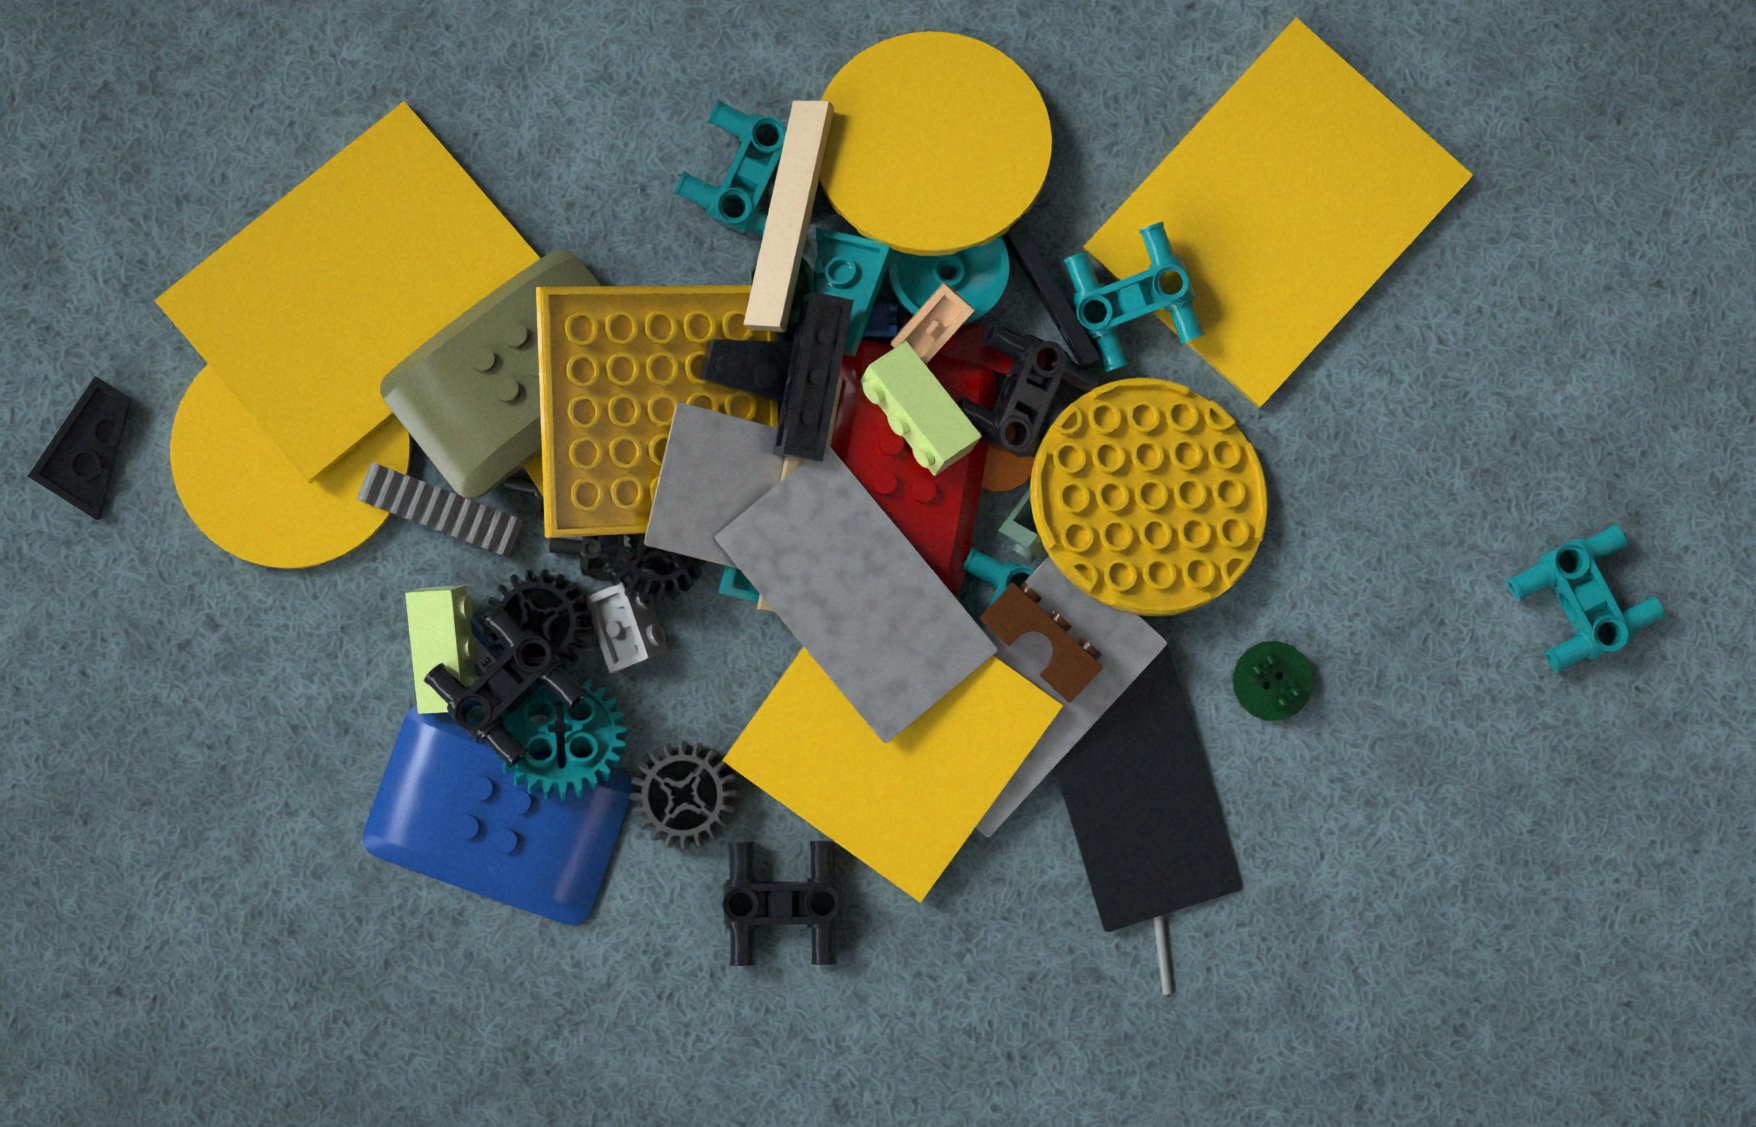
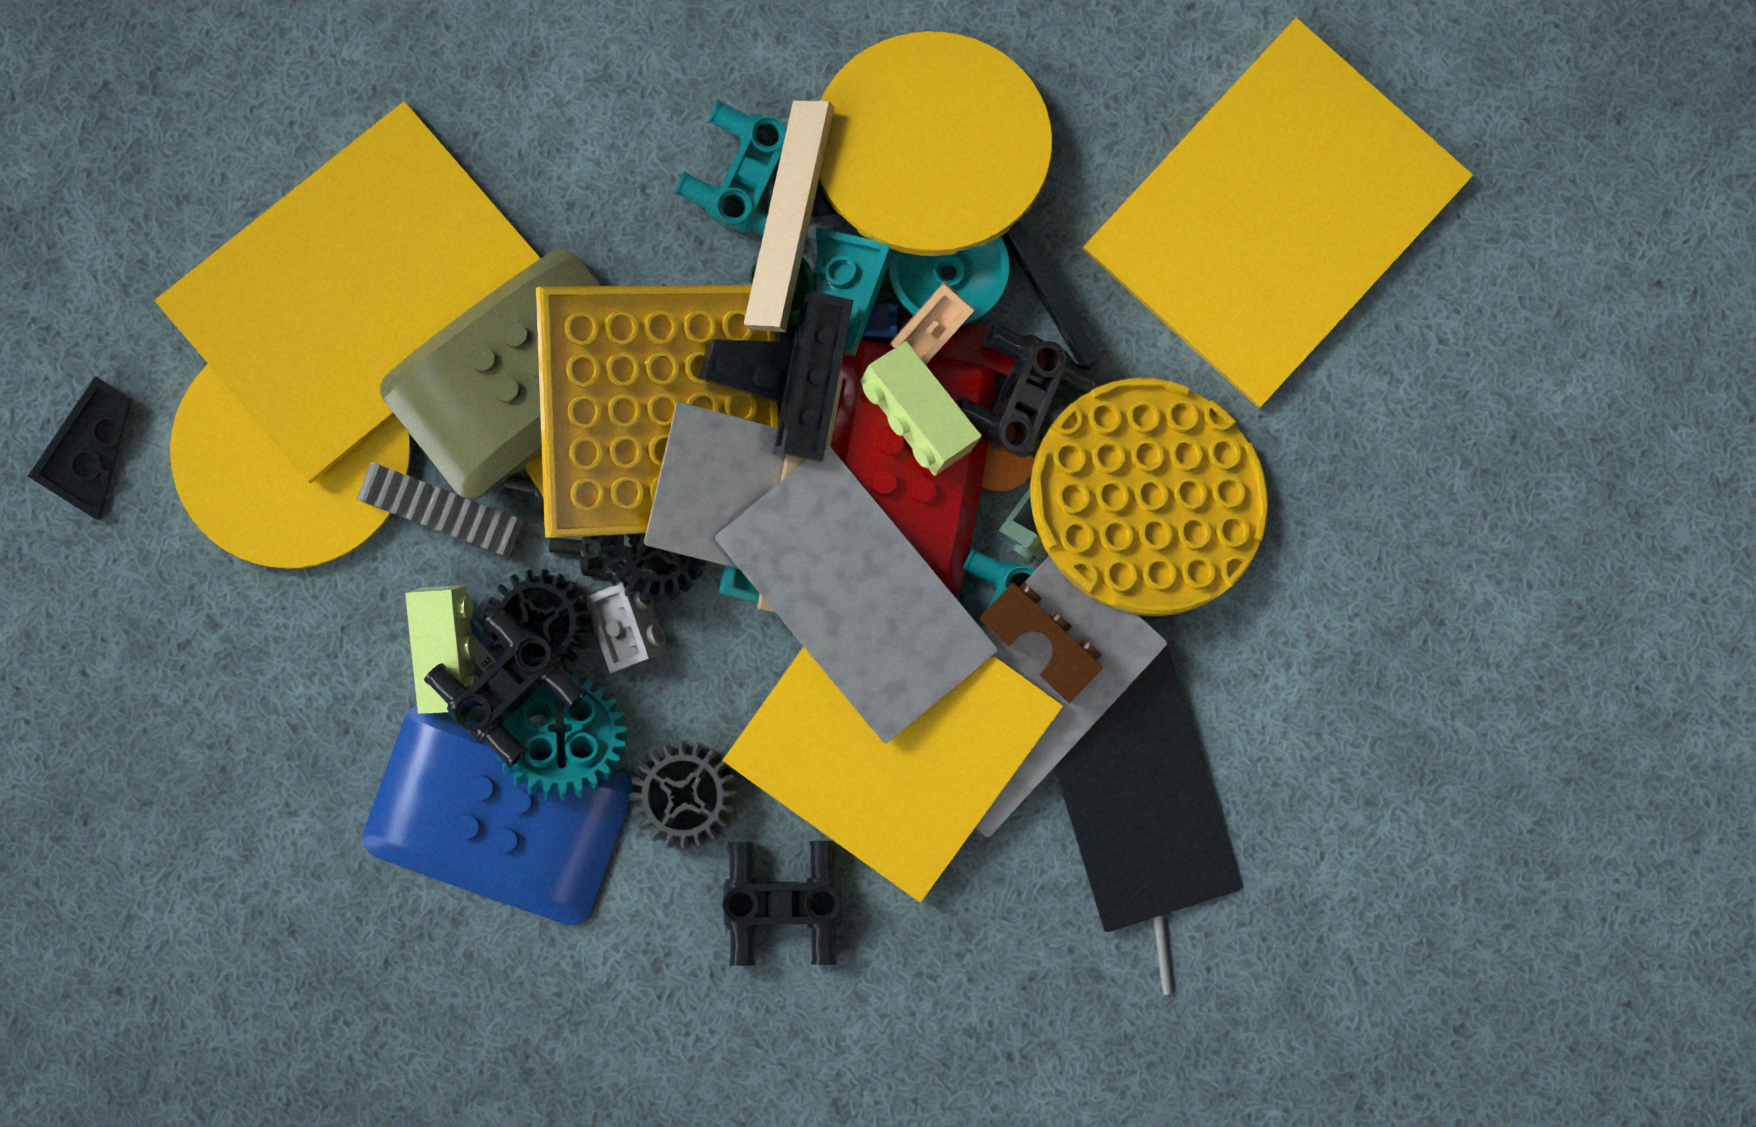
teal piece [1064,221,1205,372] -> none
dark green plate [1231,641,1313,721] -> none
teal piece [1506,524,1666,673] -> none

